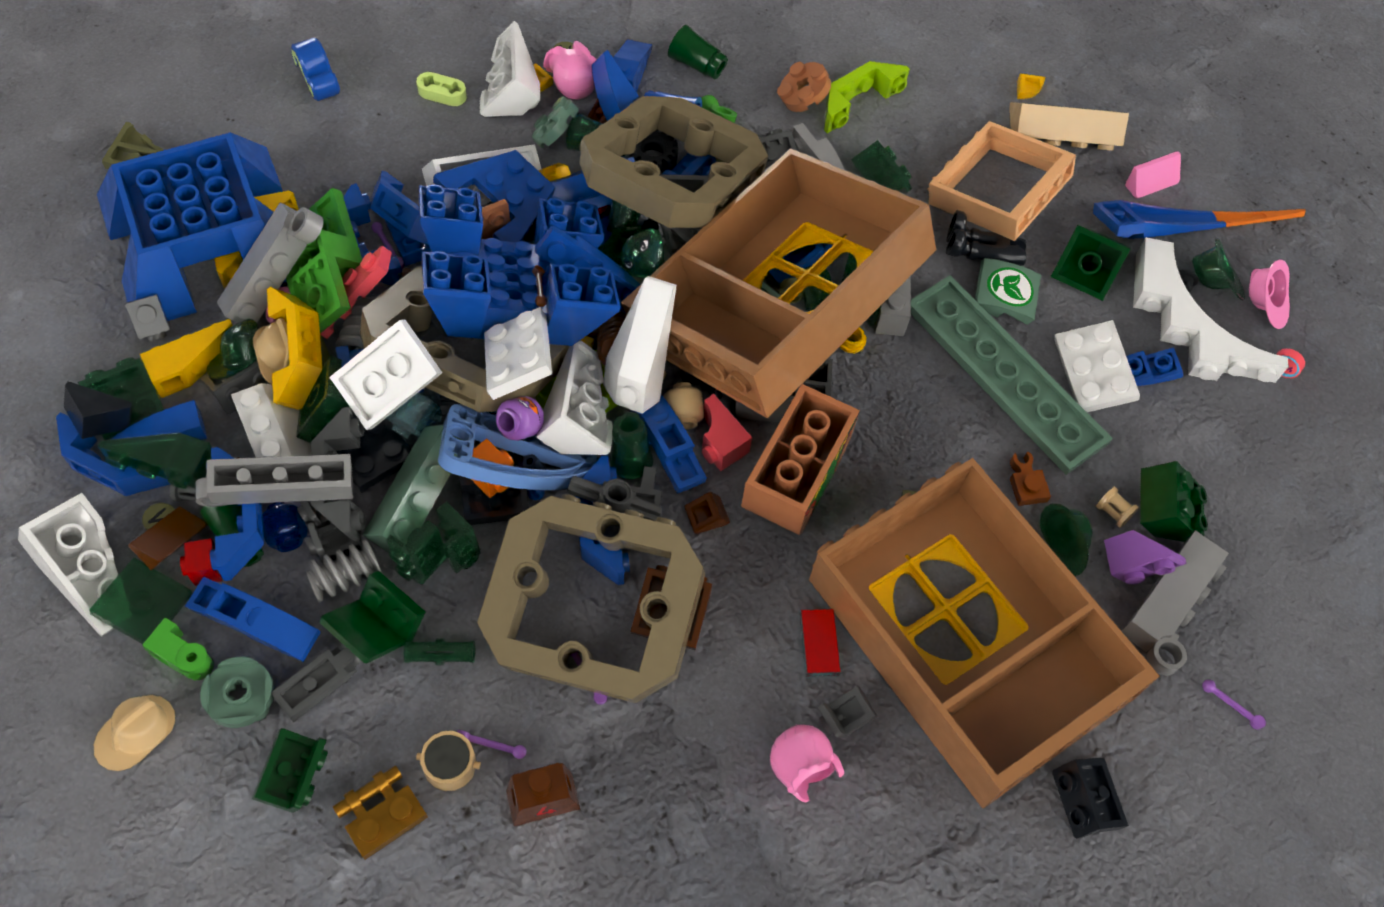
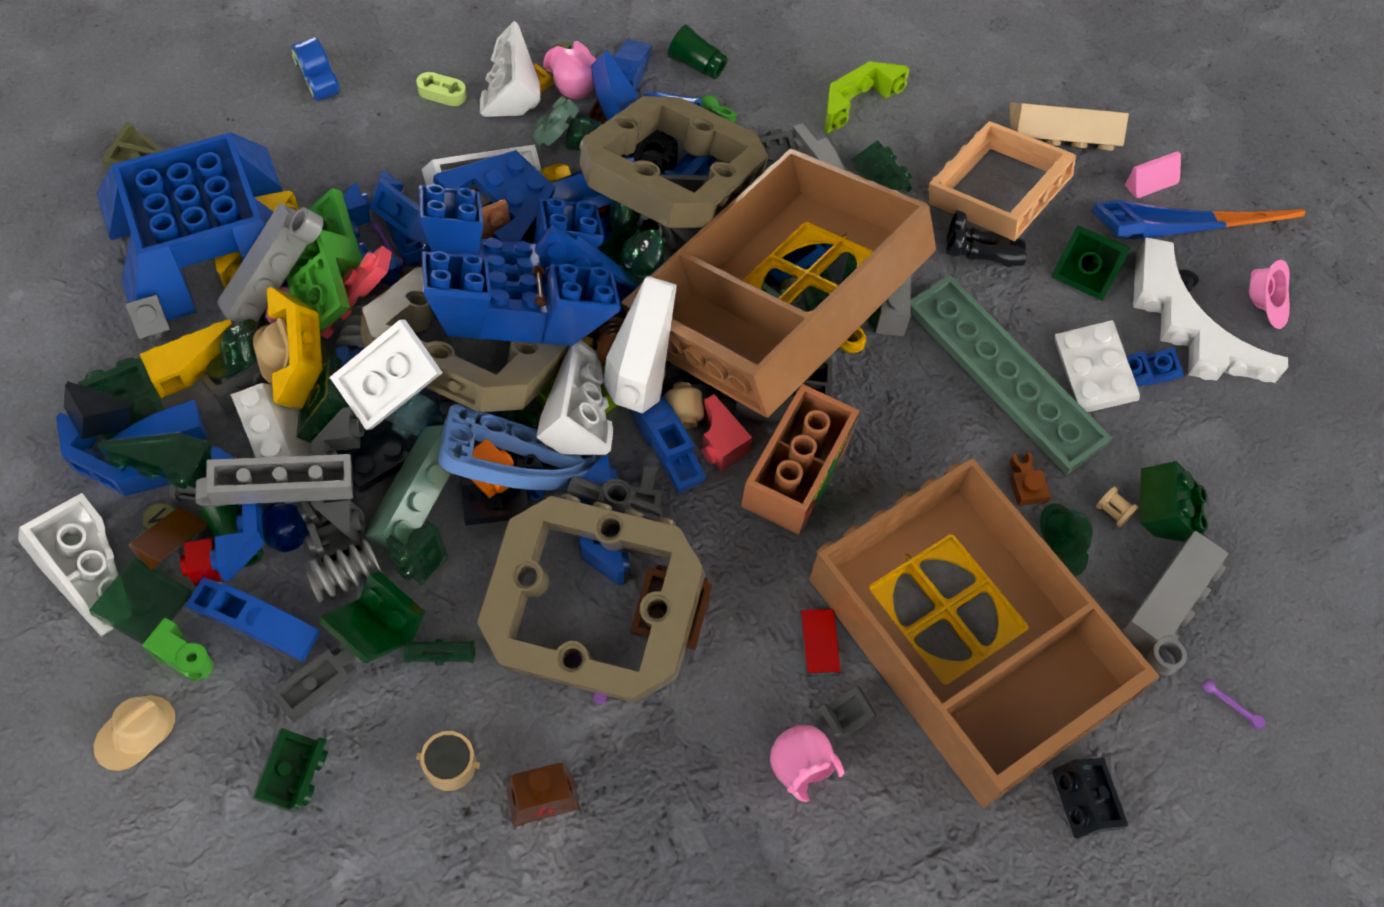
sand green plate [200,657,275,728] -> none
pearl gold plate [332,765,428,860] -> none
clear green bracket [436,501,481,574] -> none
medium lavender hinge [457,730,526,759] -> none
white plate [484,307,552,400] -> none
medium lavender head [496,396,544,441] -> none
clear green plant [610,412,654,479] -> none
reddish brown slope [684,491,730,534] -> none
nougat plate [777,62,831,112] -> none
slope [975,258,1041,325] -> none
yellow tile [1017,74,1046,99] -> none
medium lavender slope [1104,530,1187,584] -> none
clear green piece [1192,238,1245,301] -> none
coral tile [1276,348,1305,378] -> none

